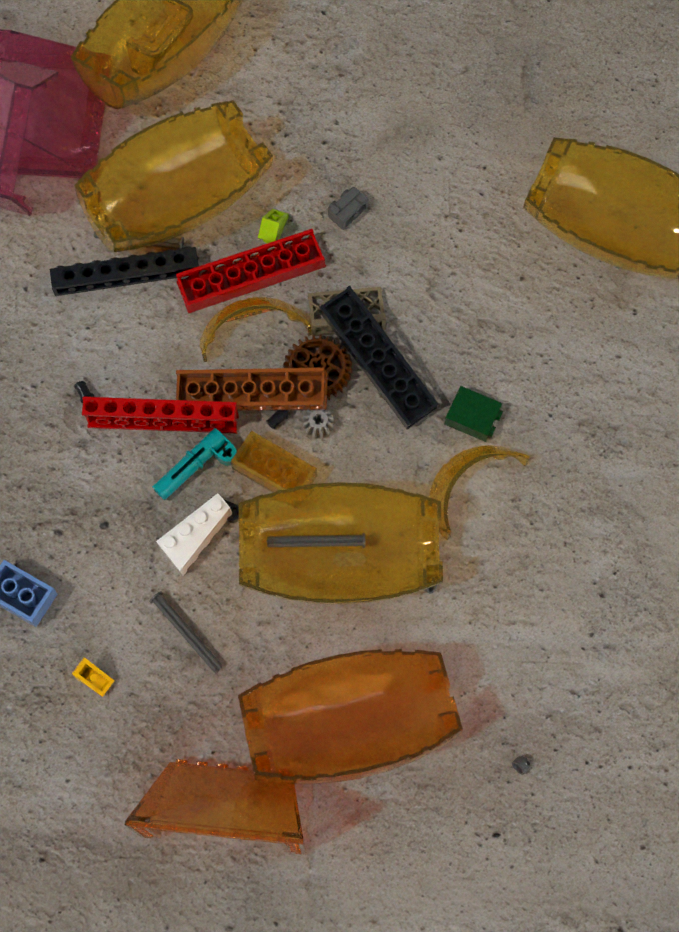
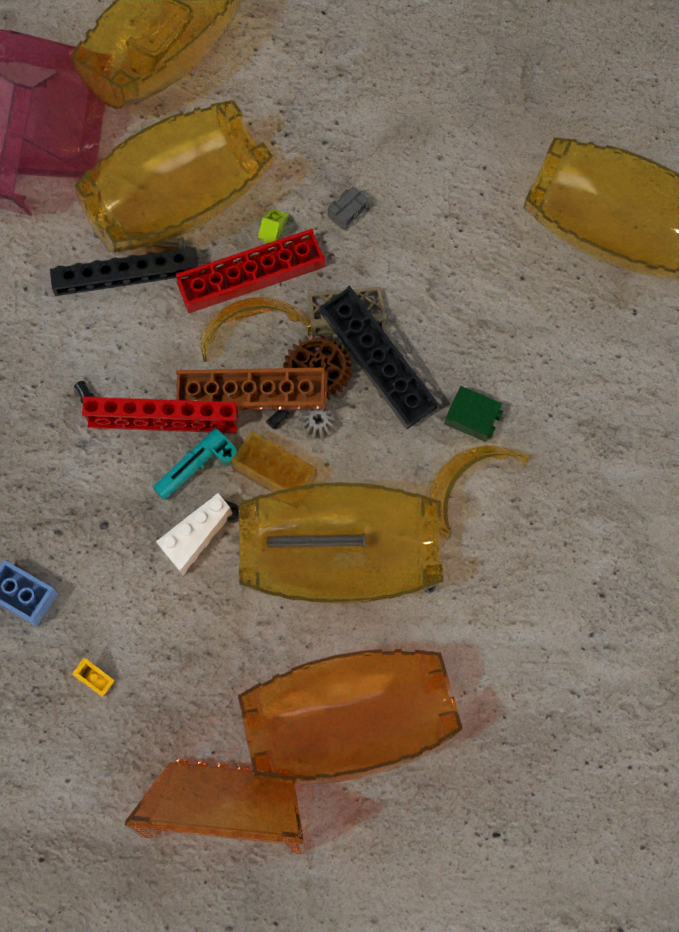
dark grey axle [149,591,222,673] -> none
dark grey hinge [512,756,530,775] -> none

